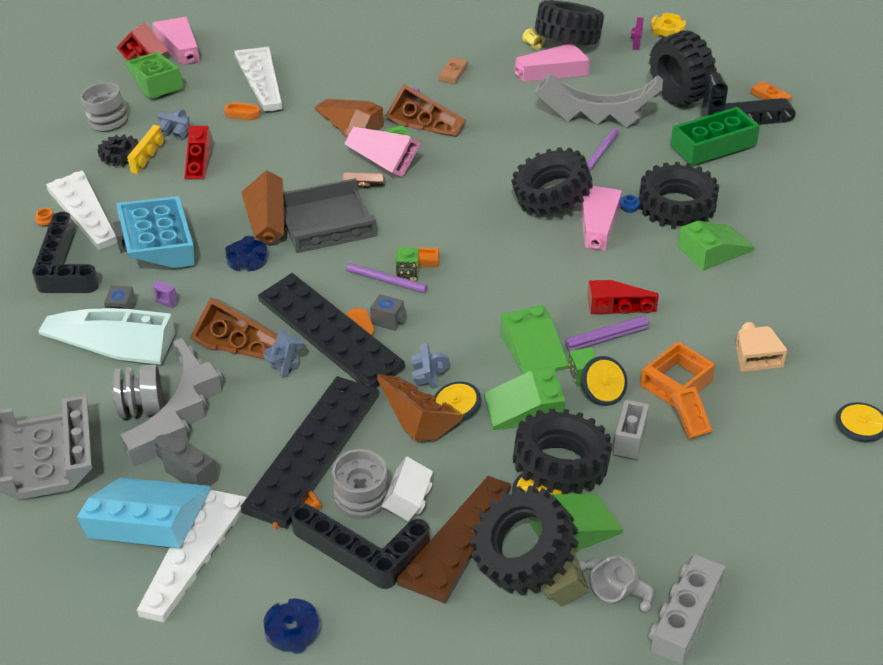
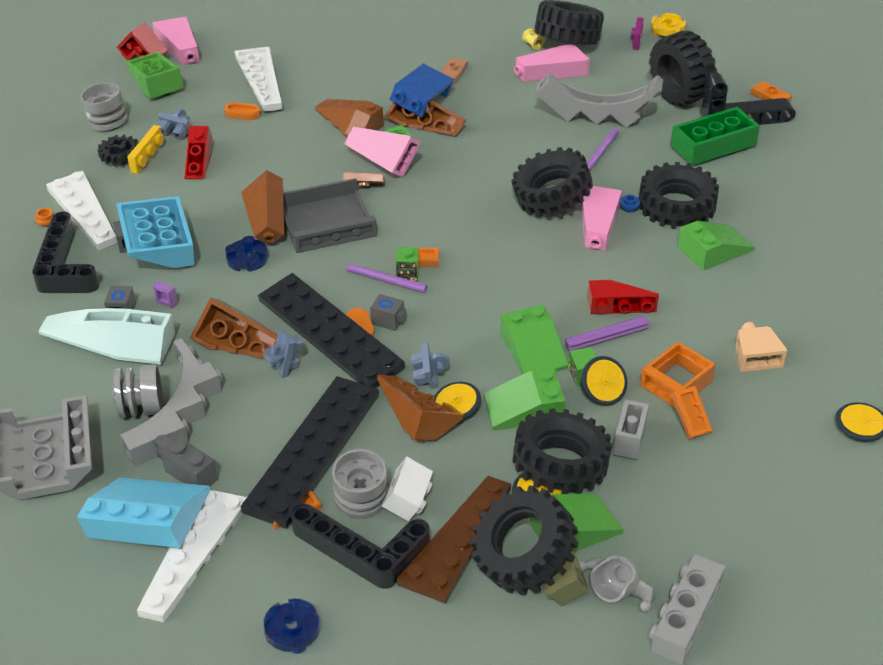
none -> blue panel [390,63,455,117]

